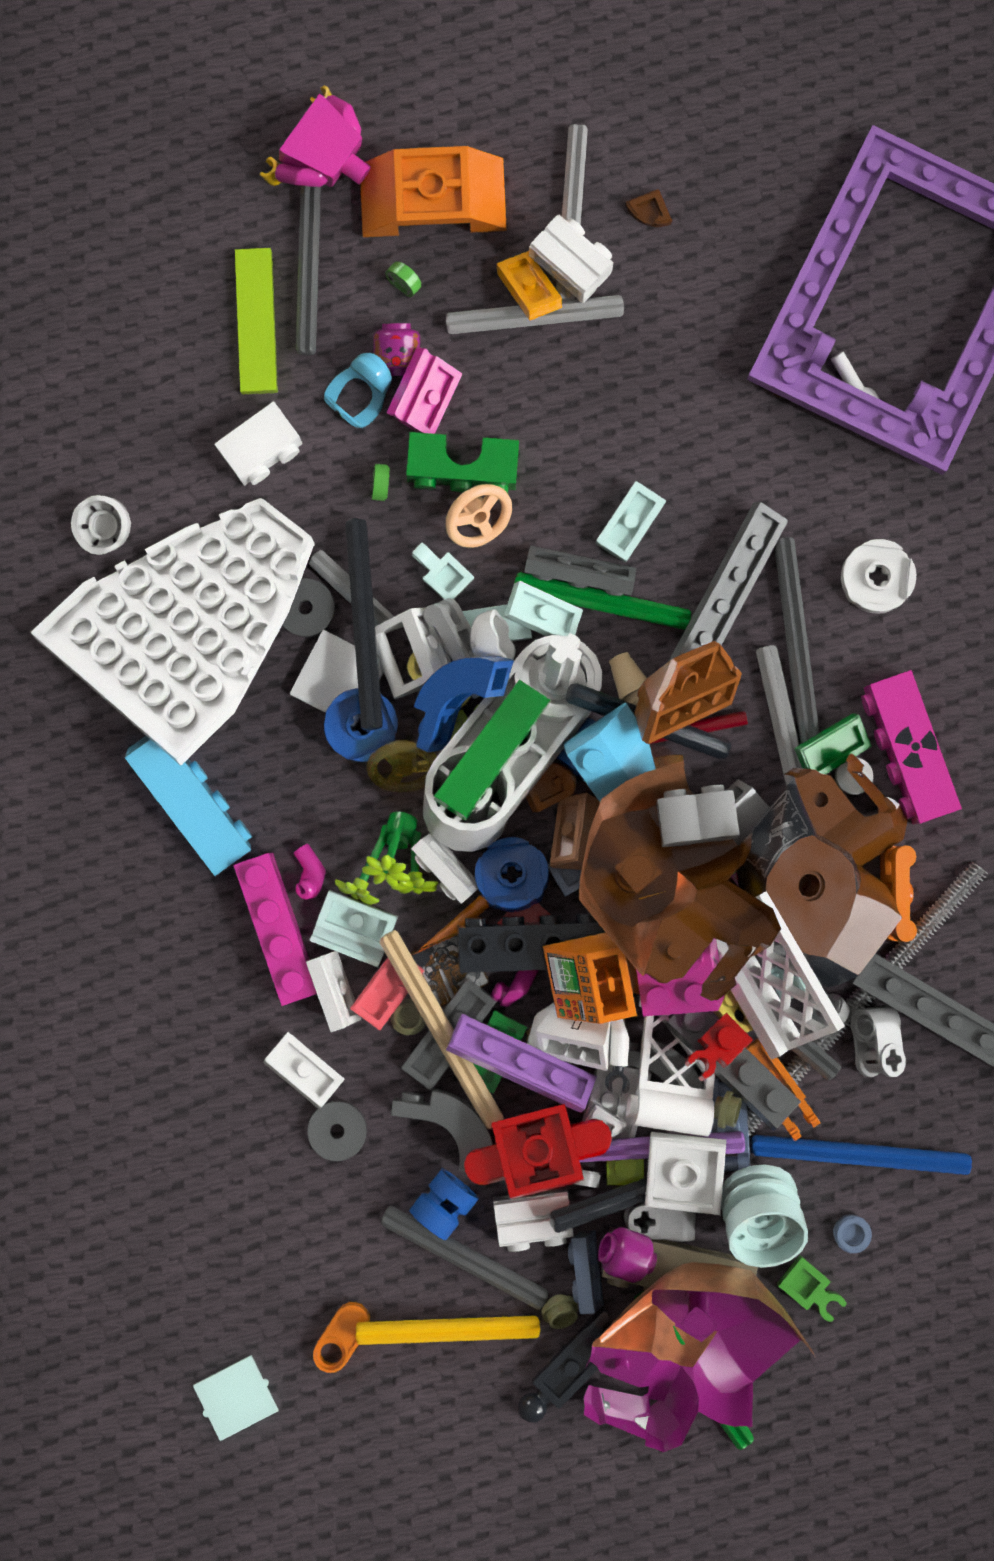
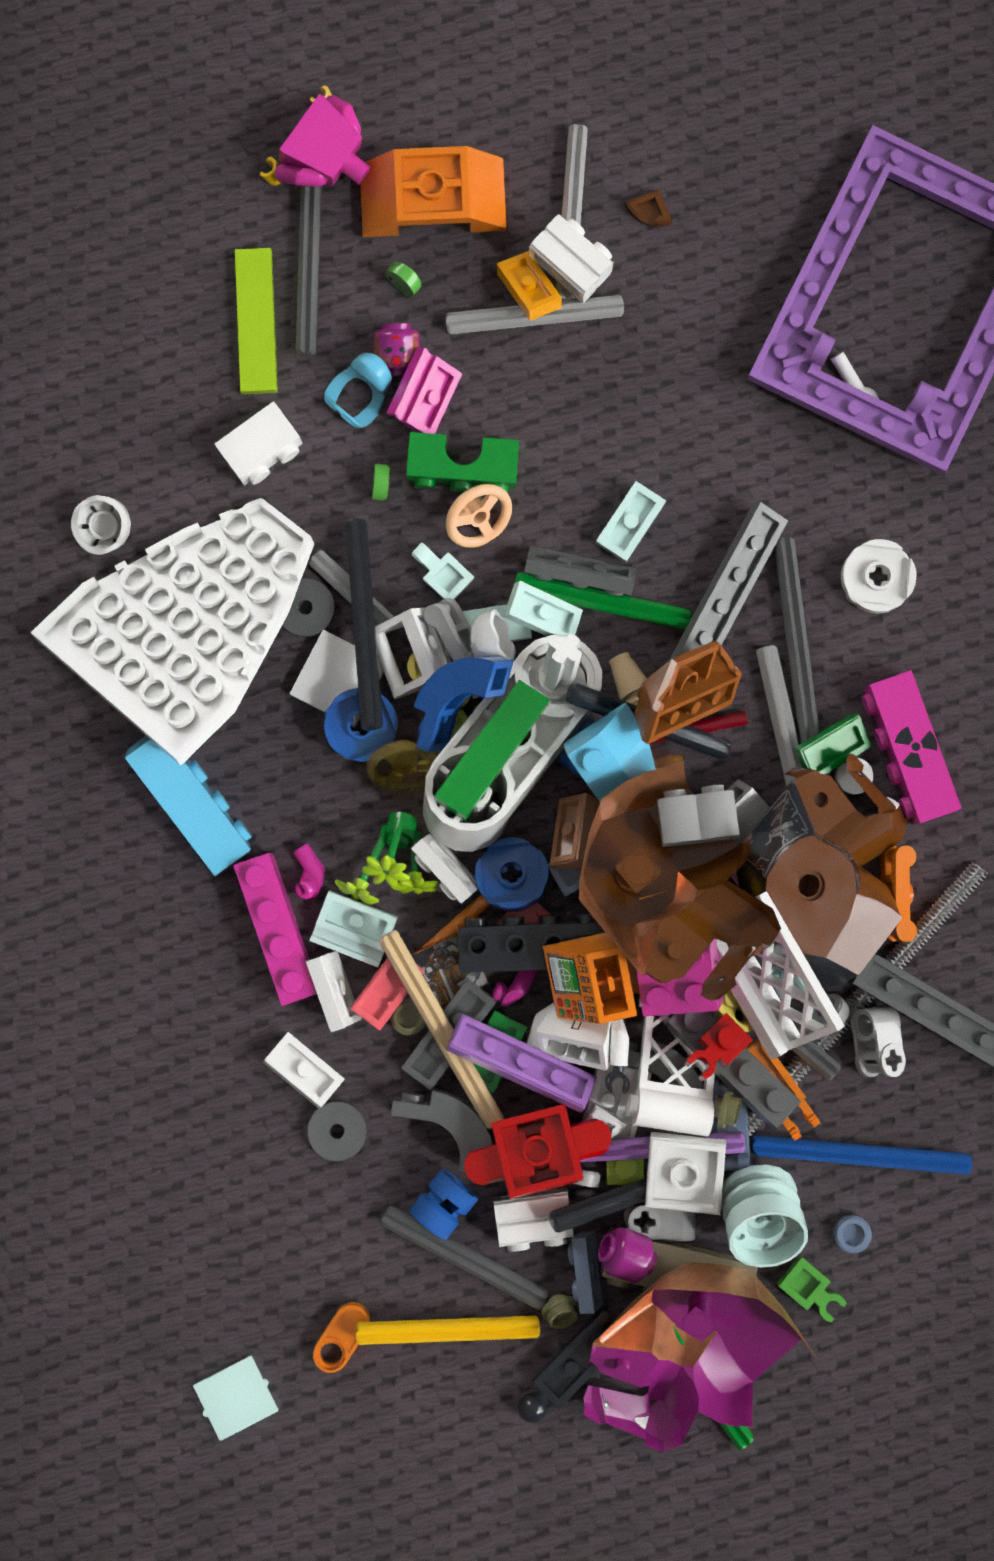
dark orange plate [526,763,577,812] -> none

